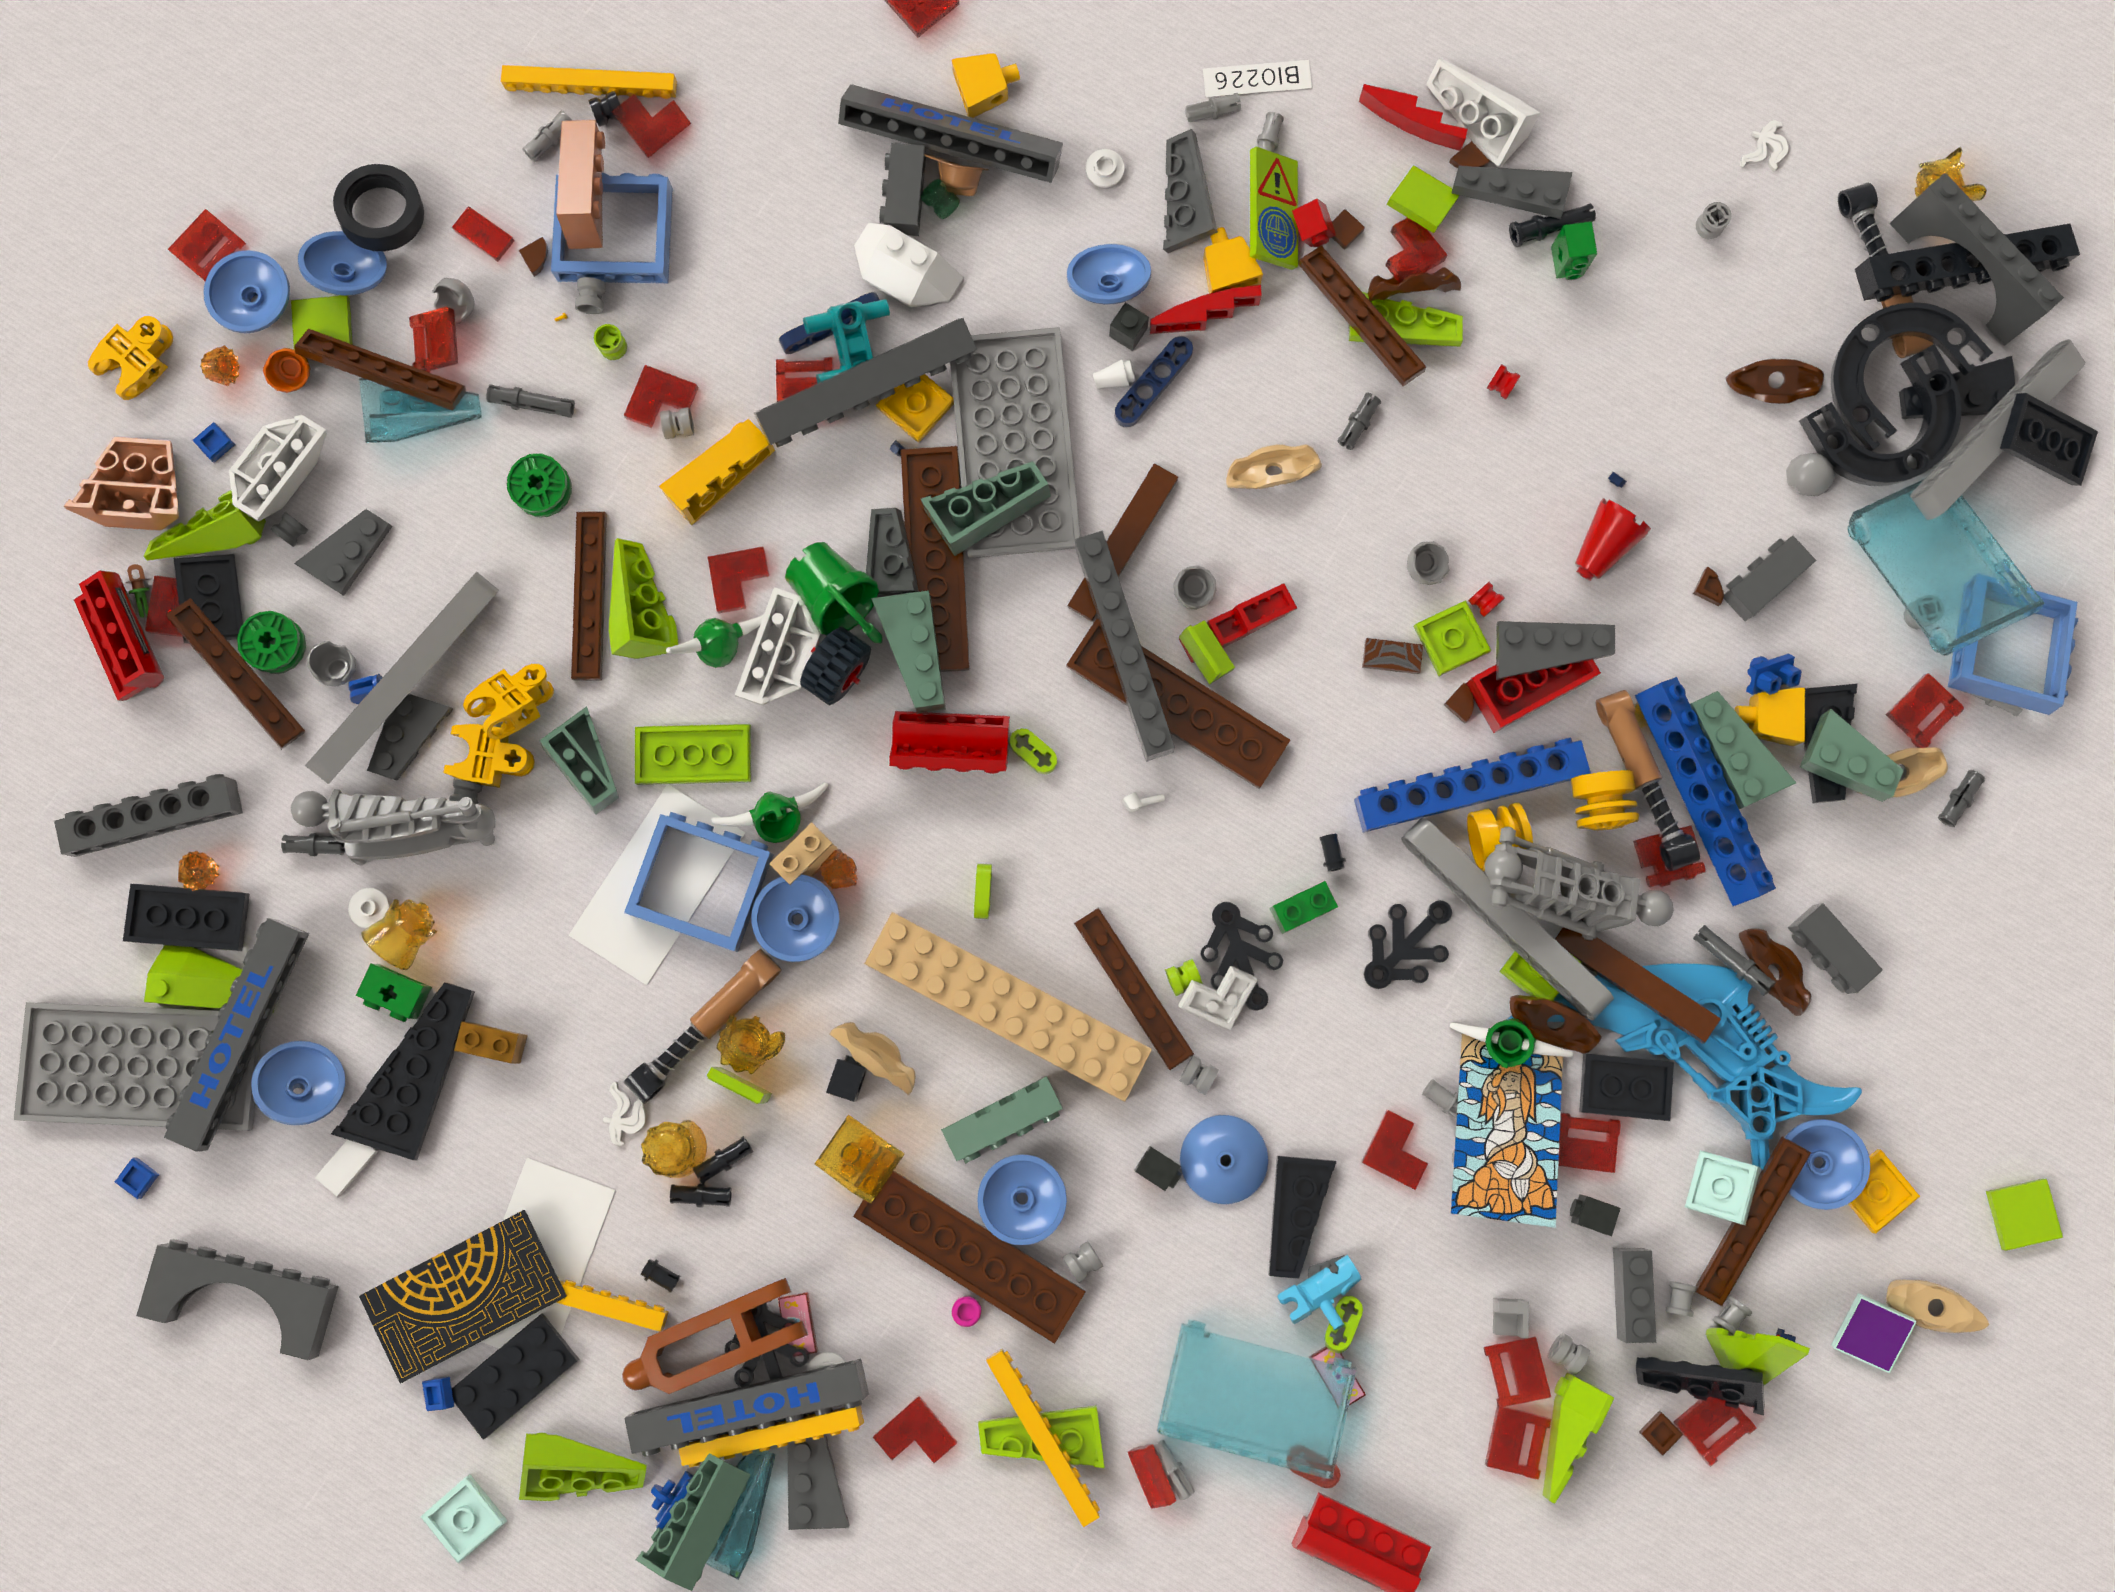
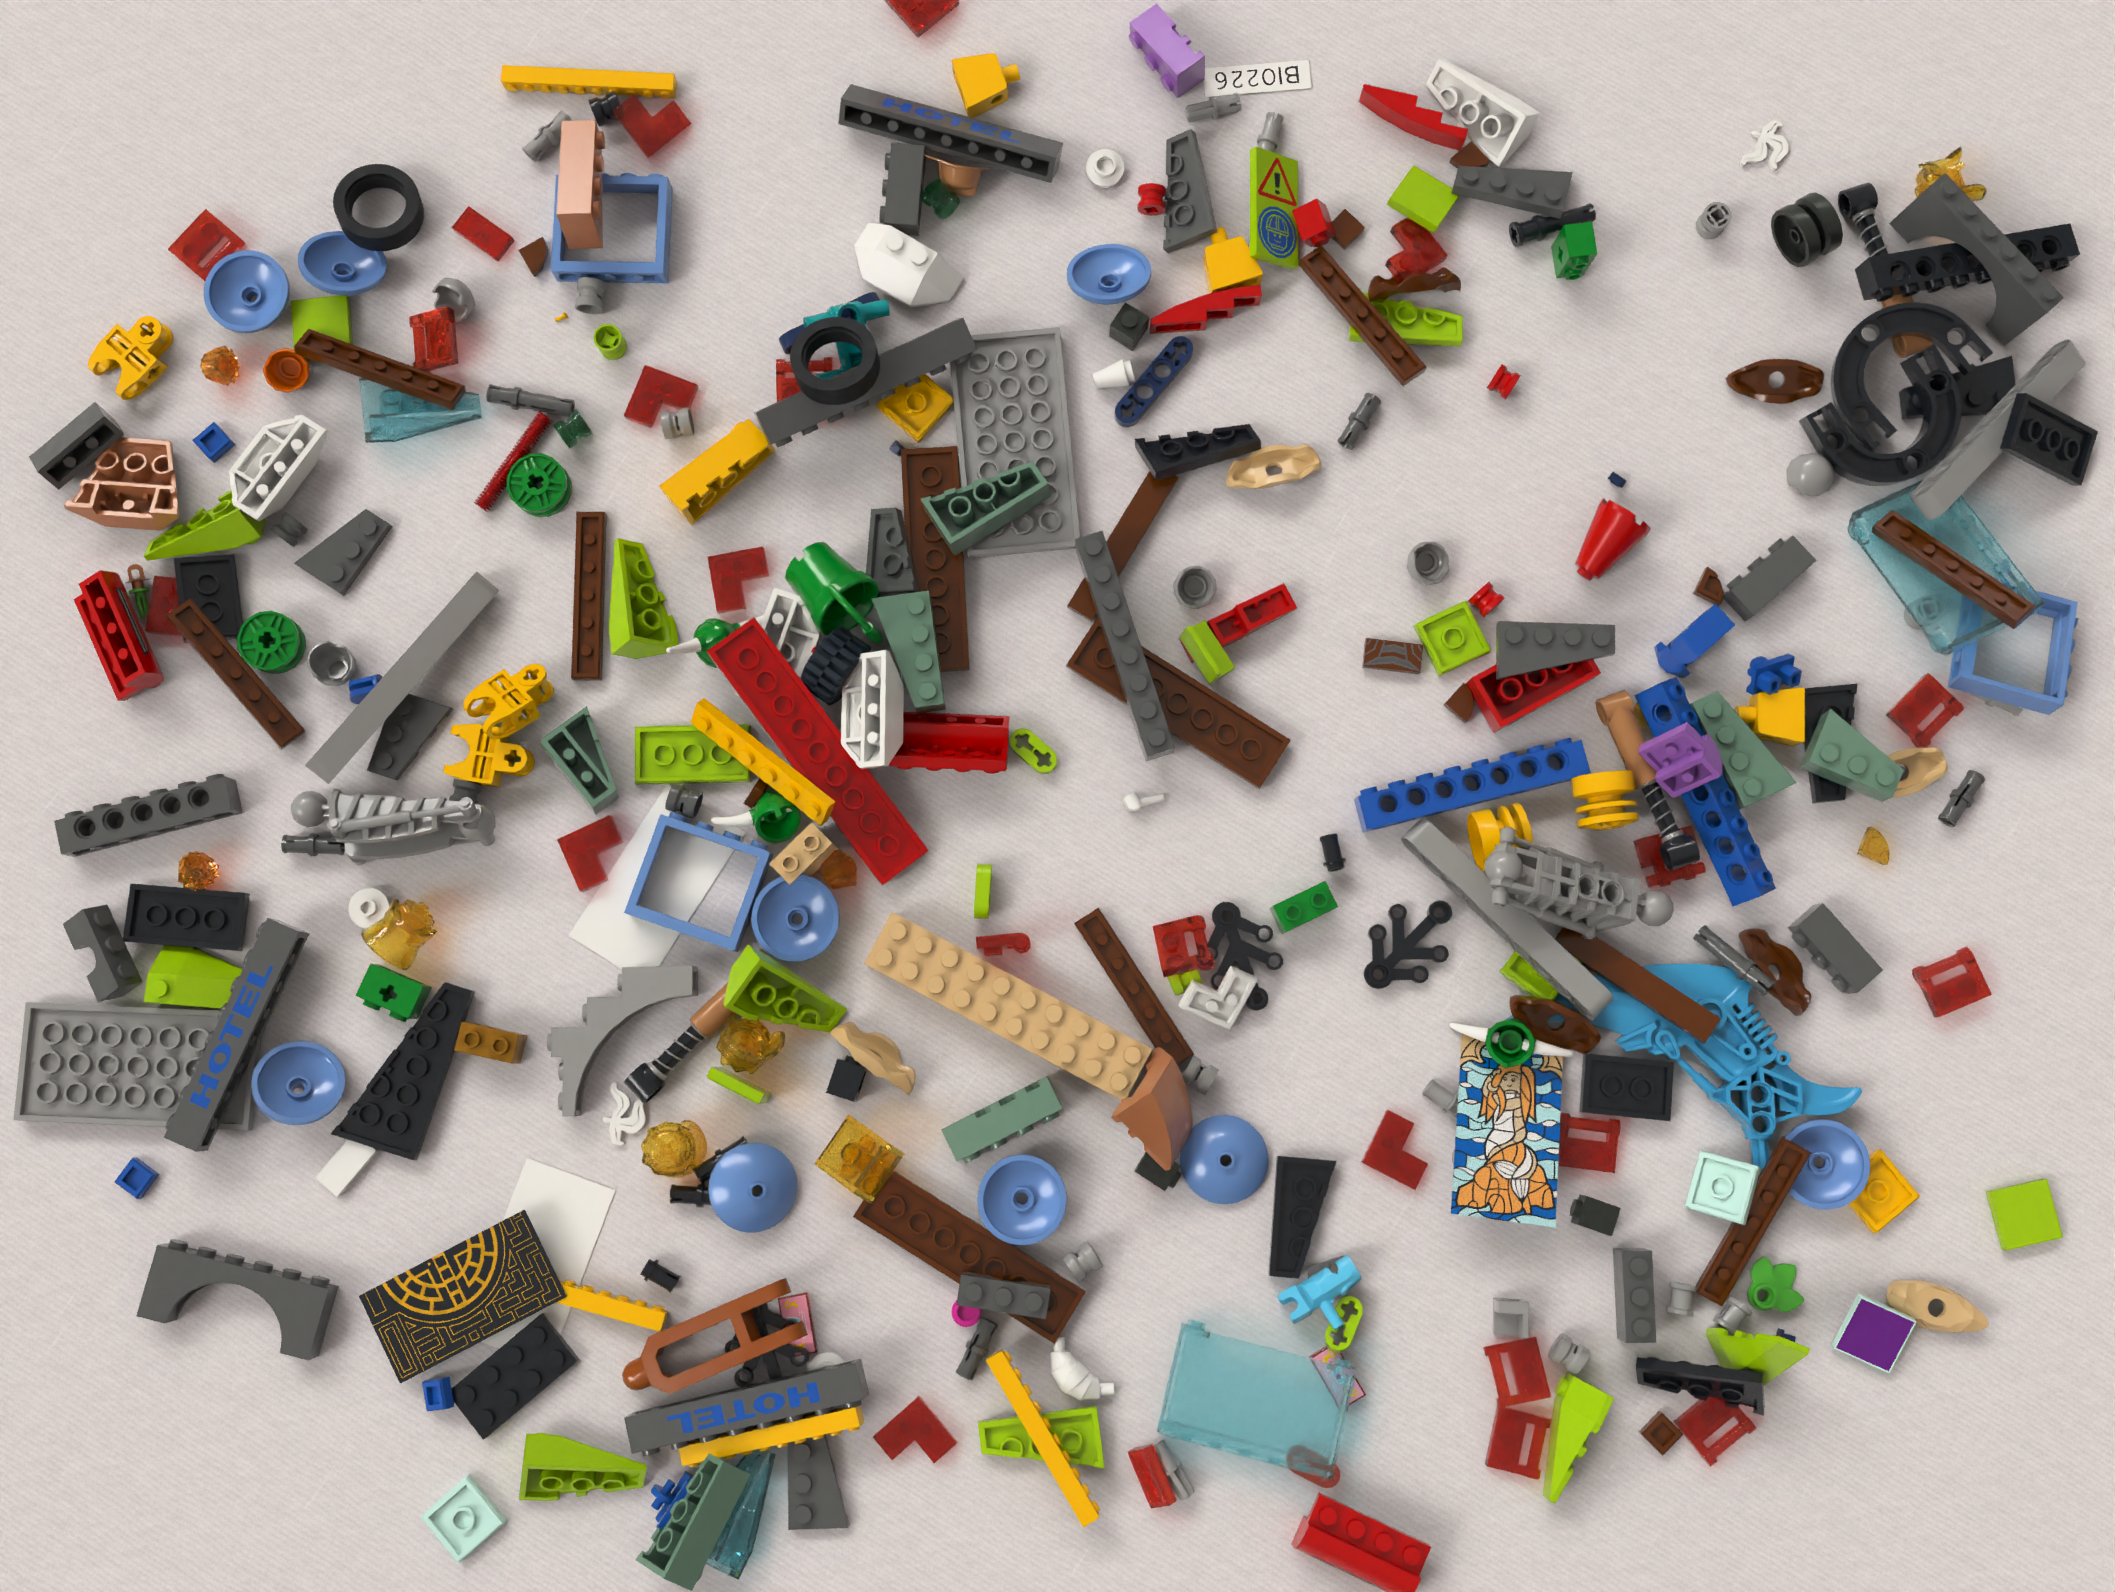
none -> dark grey brick [29,402,124,490]
none -> dark grey arch [63,905,143,1002]
none -> red axle [474,411,553,512]
none -> light grey arch [547,966,698,1117]
none -> clear green wheel [553,409,593,449]
none -> clear red plate [557,815,623,893]
none -> dark grey wheel [665,783,703,819]
none -> yellow plate [690,698,835,826]
none -> red plate [707,617,929,886]
none -> medium blue dish [708,1143,797,1233]
none -> lime wedge [723,944,847,1032]
none -> reddish brown tile [743,778,768,809]
none -> black tyre [790,317,880,405]
none -> white wedge [841,650,904,769]
none -> dark grey arch [956,1271,1051,1319]
none -> dark grey pin [956,1317,998,1381]
none -> clear red plate [976,933,1031,957]
none -> white piece [1050,1336,1114,1400]
none -> nougat wedge [1111,1047,1192,1171]
none -> wedge [1129,3,1205,98]
none -> black wing [1135,424,1261,481]
none -> red wheel [1137,183,1166,216]
none -> clear red plate [1152,915,1215,977]
none -> medium lavender brick [1638,722,1722,798]
none -> blue piece [1654,604,1735,678]
none -> bright green plate [1747,1257,1804,1312]
none -> pearl dark grey wheel [1771,192,1843,267]
none -> clear yellow tile [1857,827,1890,865]
none -> reddish brown tile [1871,510,2036,629]
none -> clear red plate [1912,947,1992,1017]

